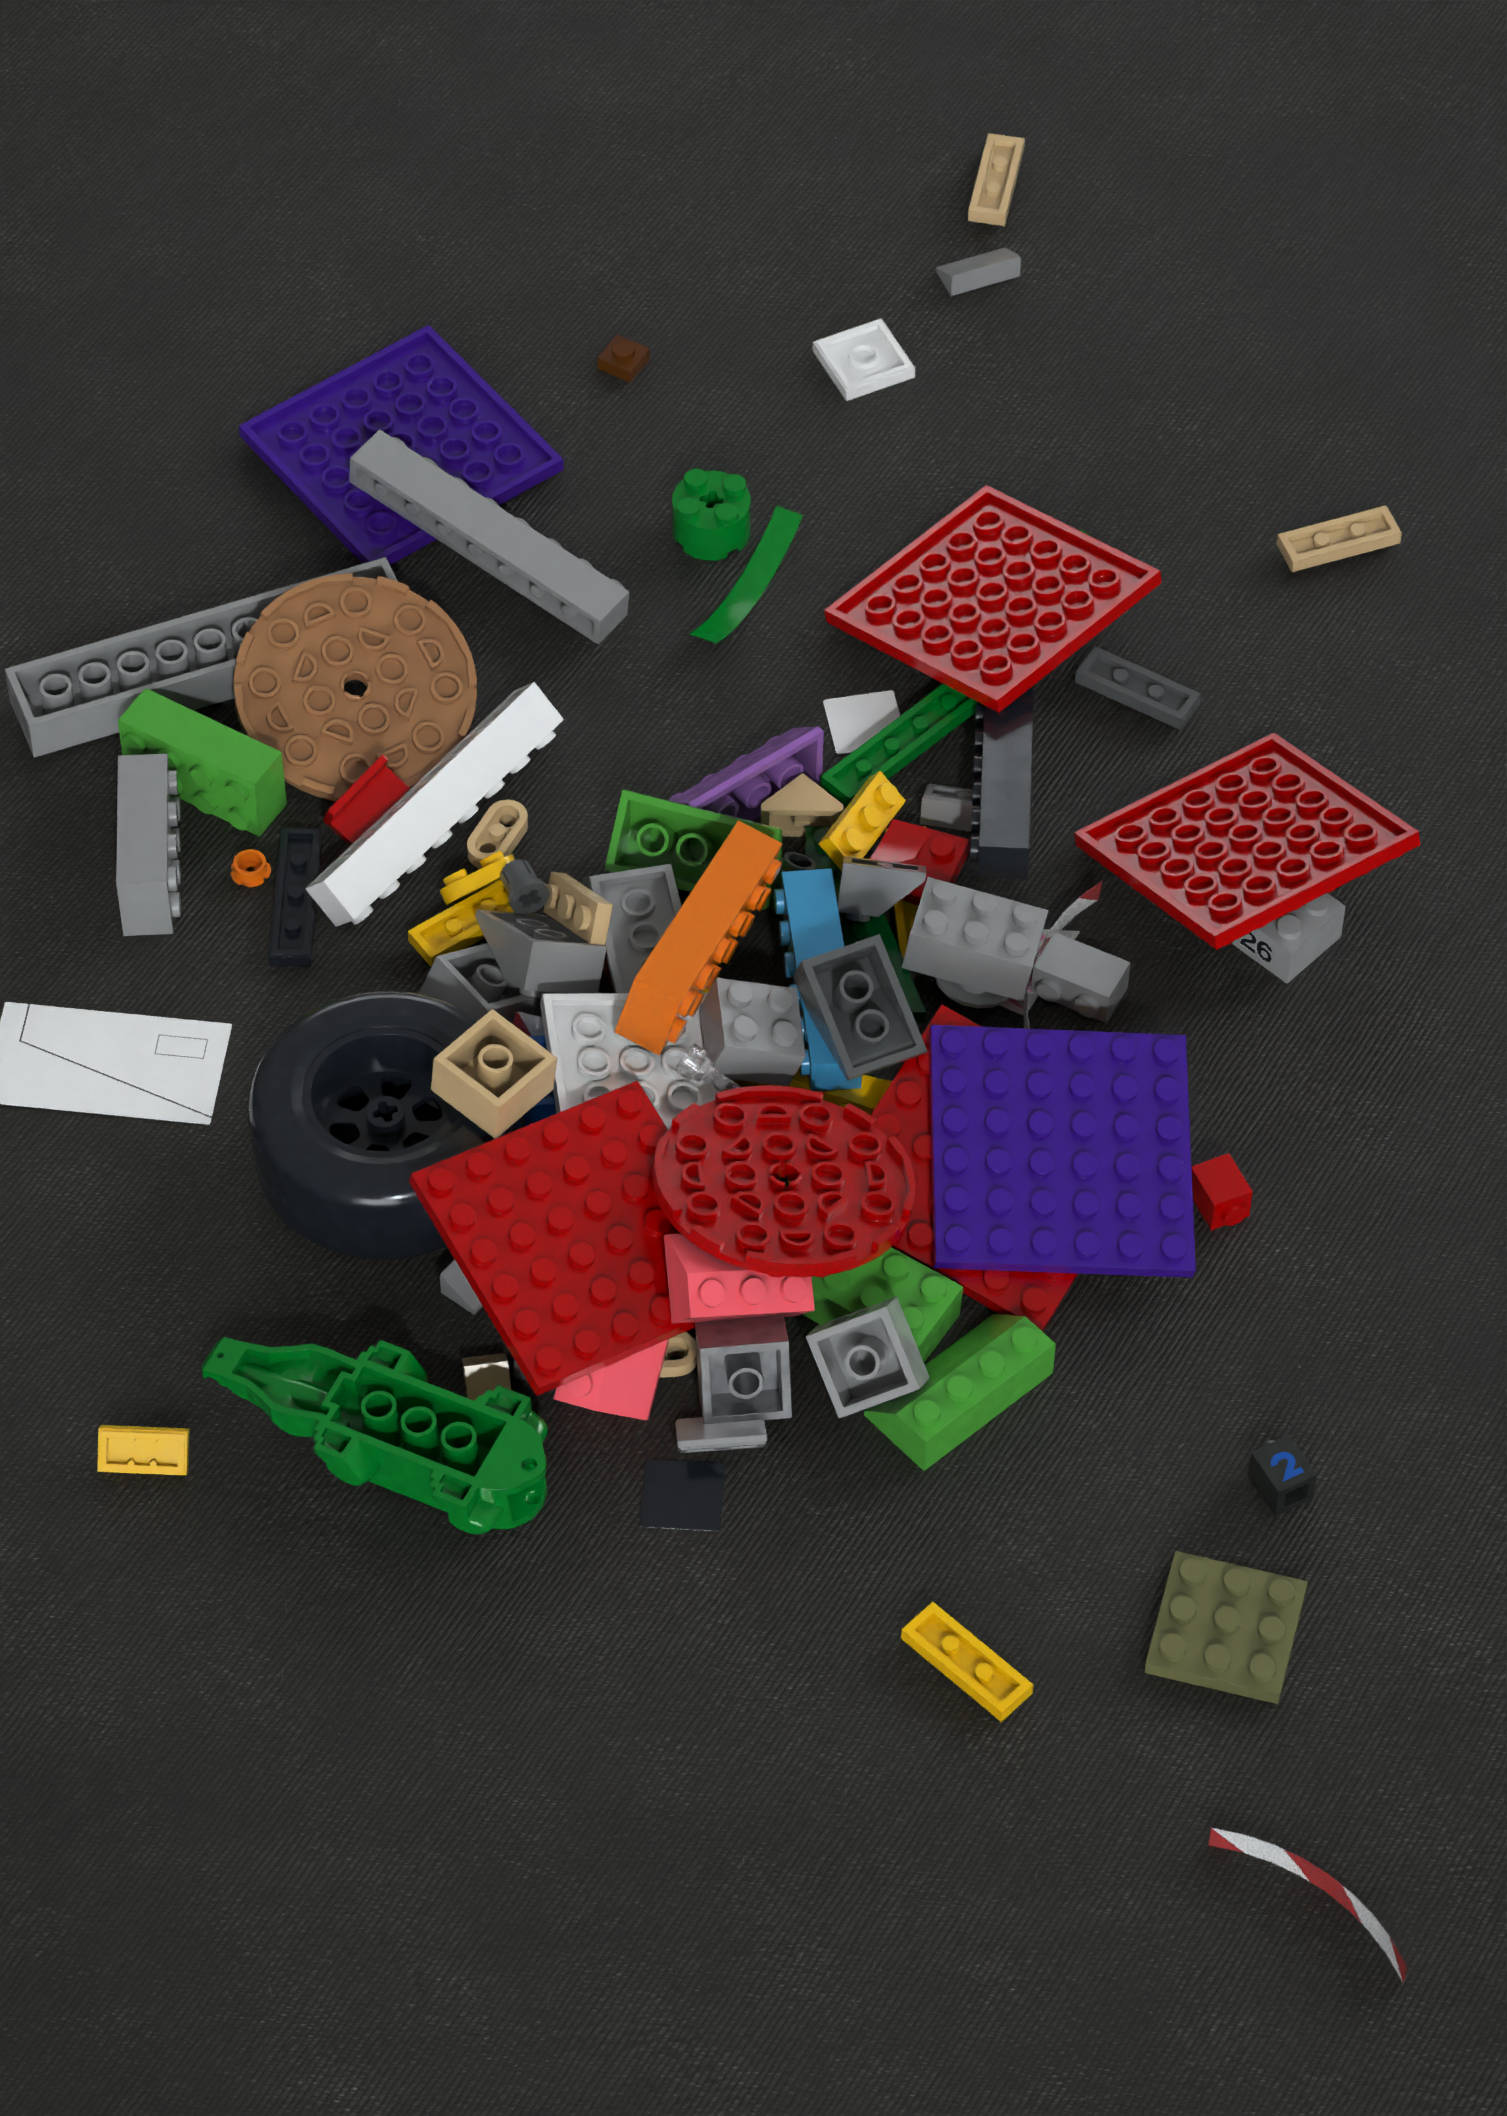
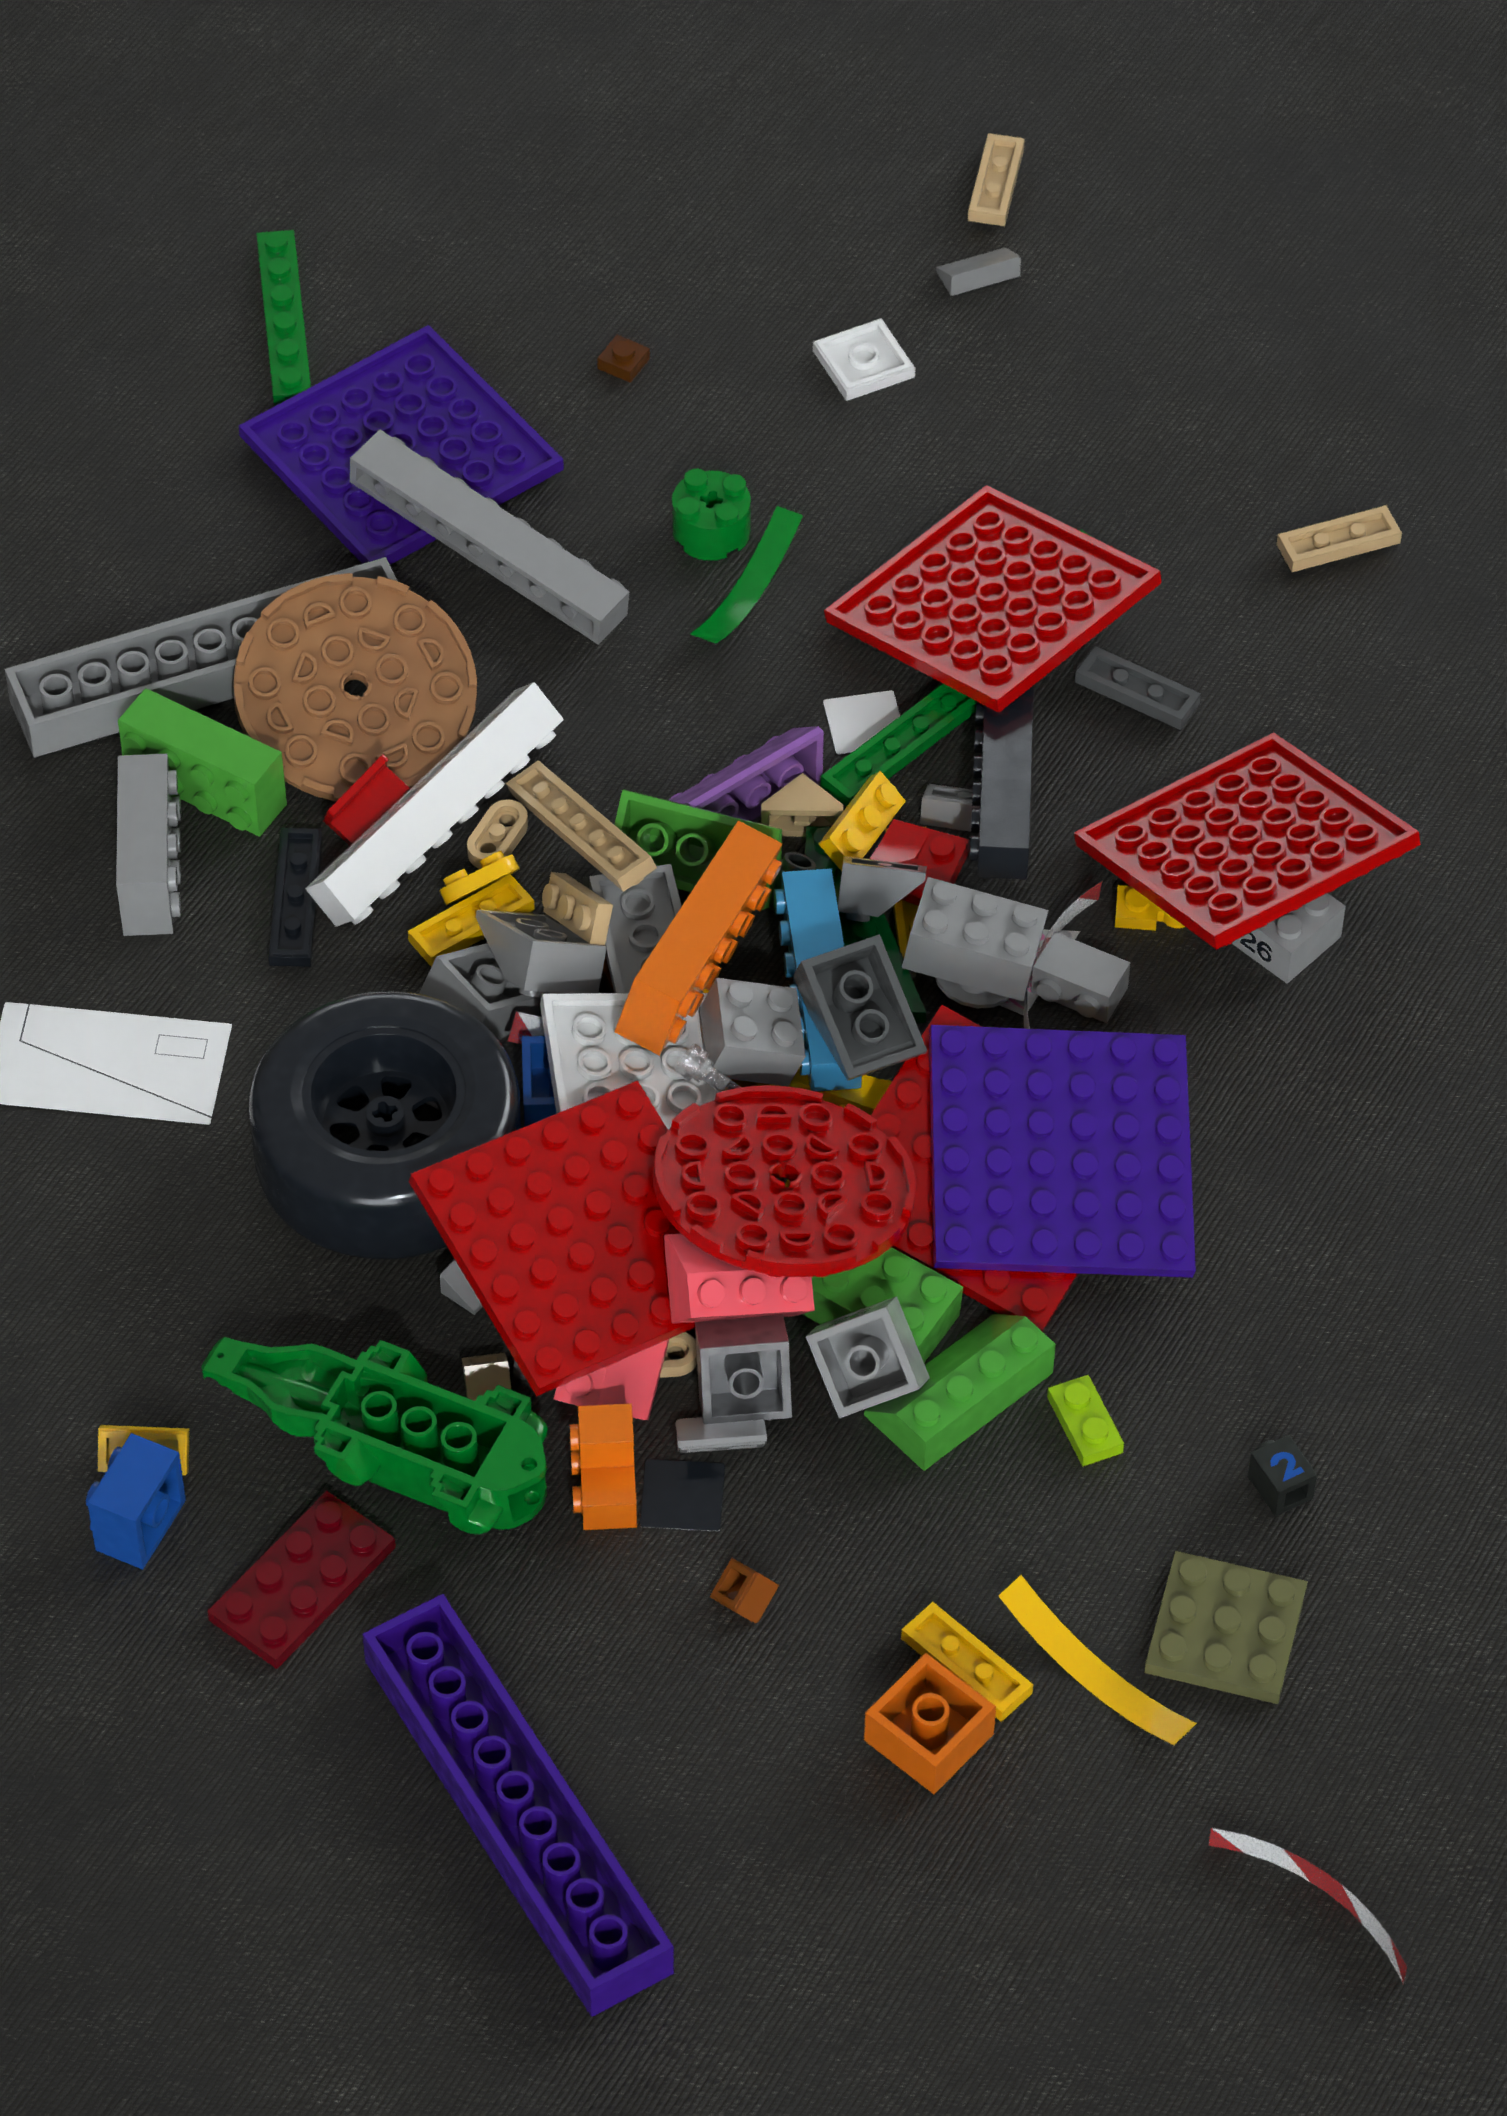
orange plate [231,849,271,887] -> none
tan brick [431,1009,557,1139] -> none
dark grey bush [500,859,550,915] -> none
red brick [1191,1153,1253,1230] -> none
none -> blue brick [86,1433,186,1570]
none -> dark red plate [207,1491,396,1669]
none -> green plate [257,230,311,406]
none -> dark purple brick [362,1594,674,2017]
none -> tan plate [506,760,657,892]
none -> orange brick [570,1404,637,1530]
none -> dark orange slope [710,1558,779,1623]
none -> orange brick [864,1653,996,1794]
none -> yellow sticker [998,1575,1197,1745]
none -> lime plate [1047,1374,1124,1467]
none -> yellow plate [1115,885,1185,931]

